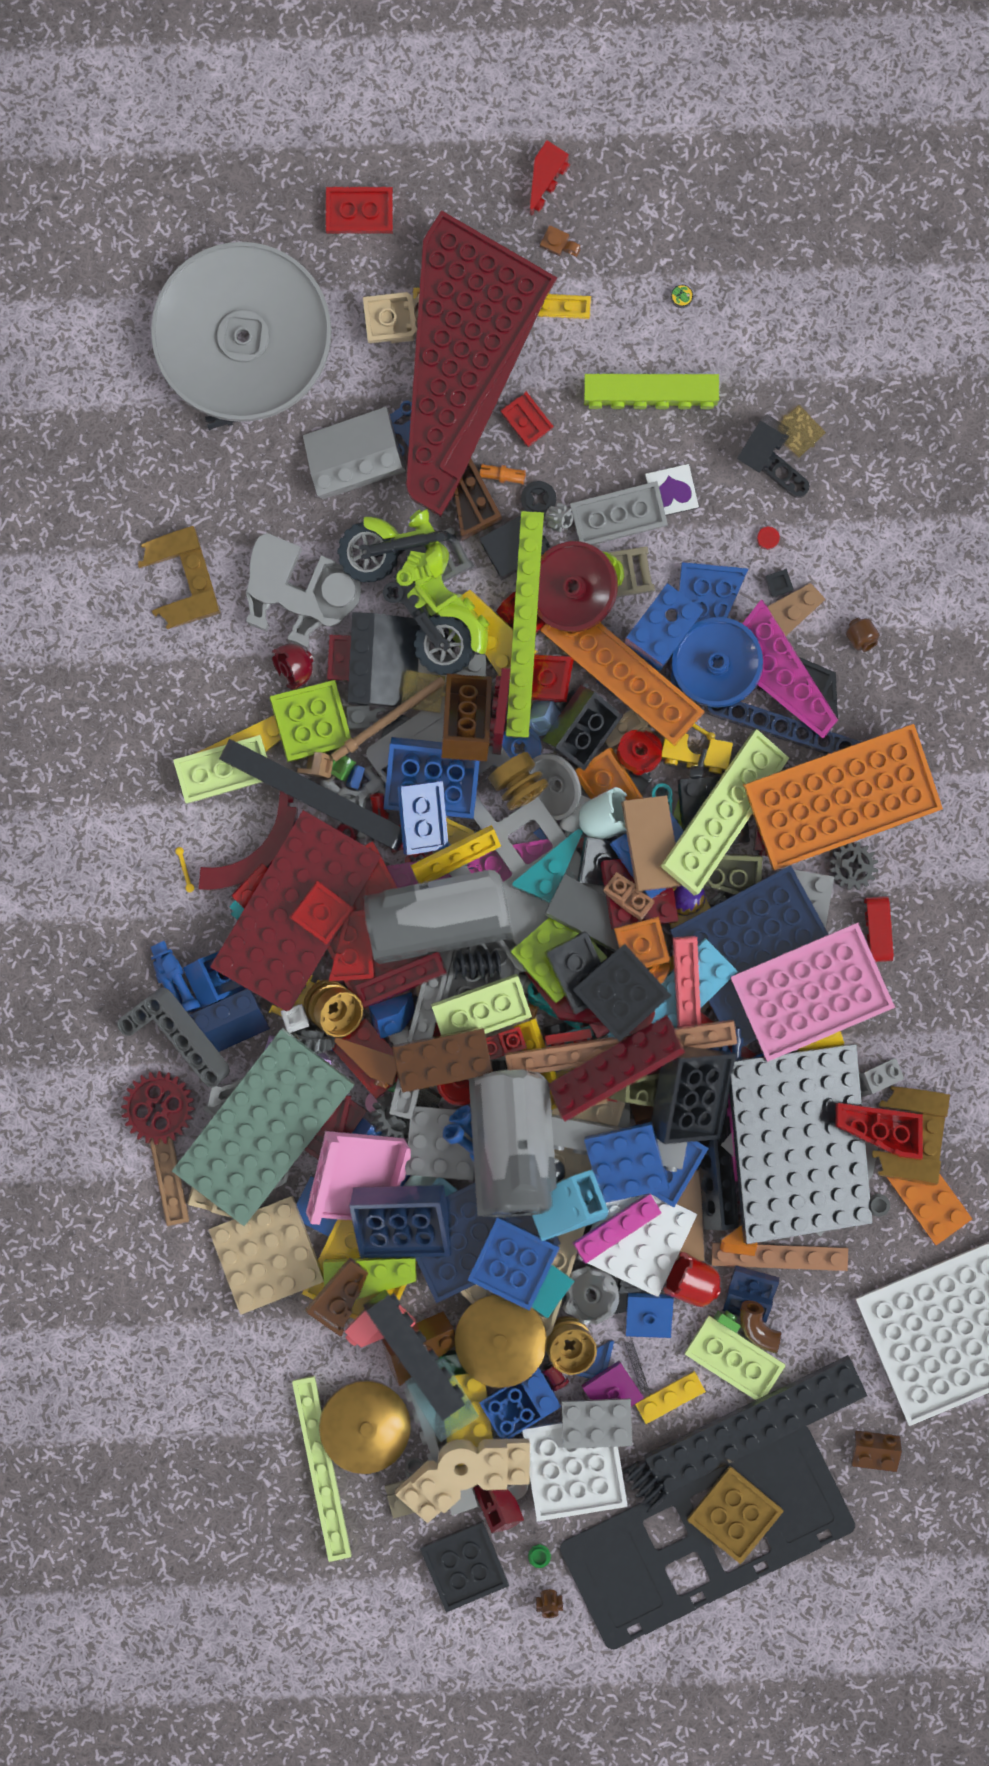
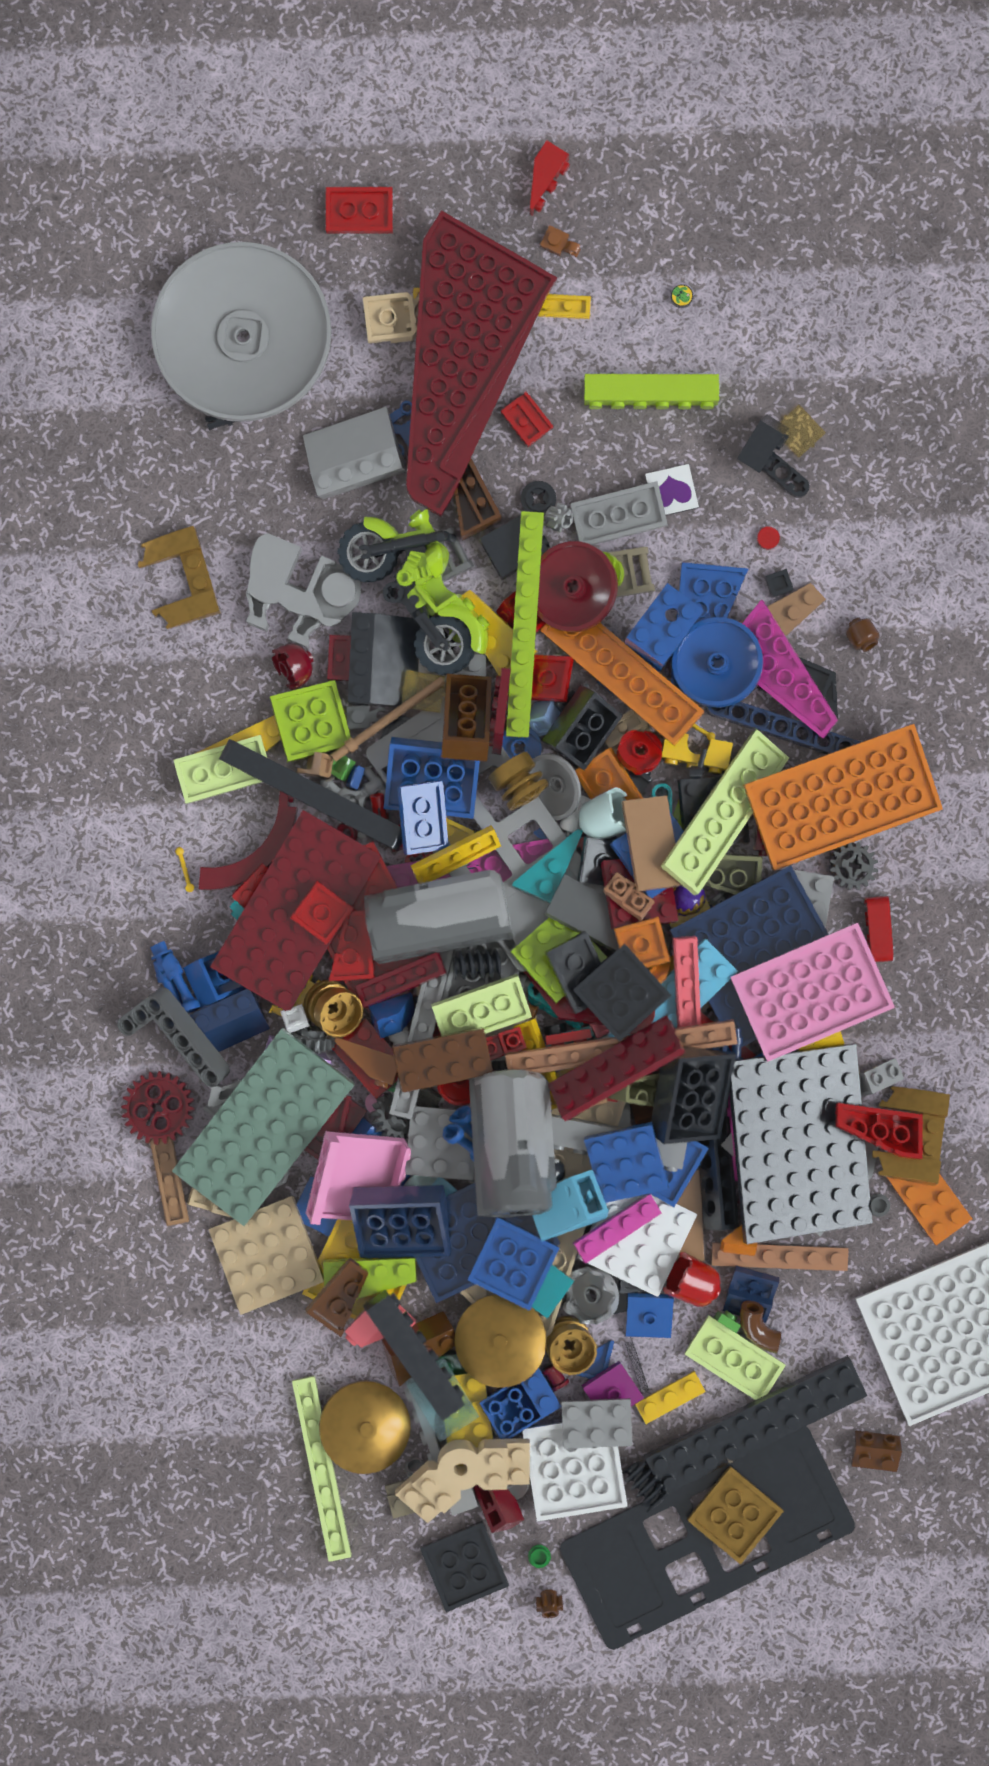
orange pin [480,464,526,485] -> none

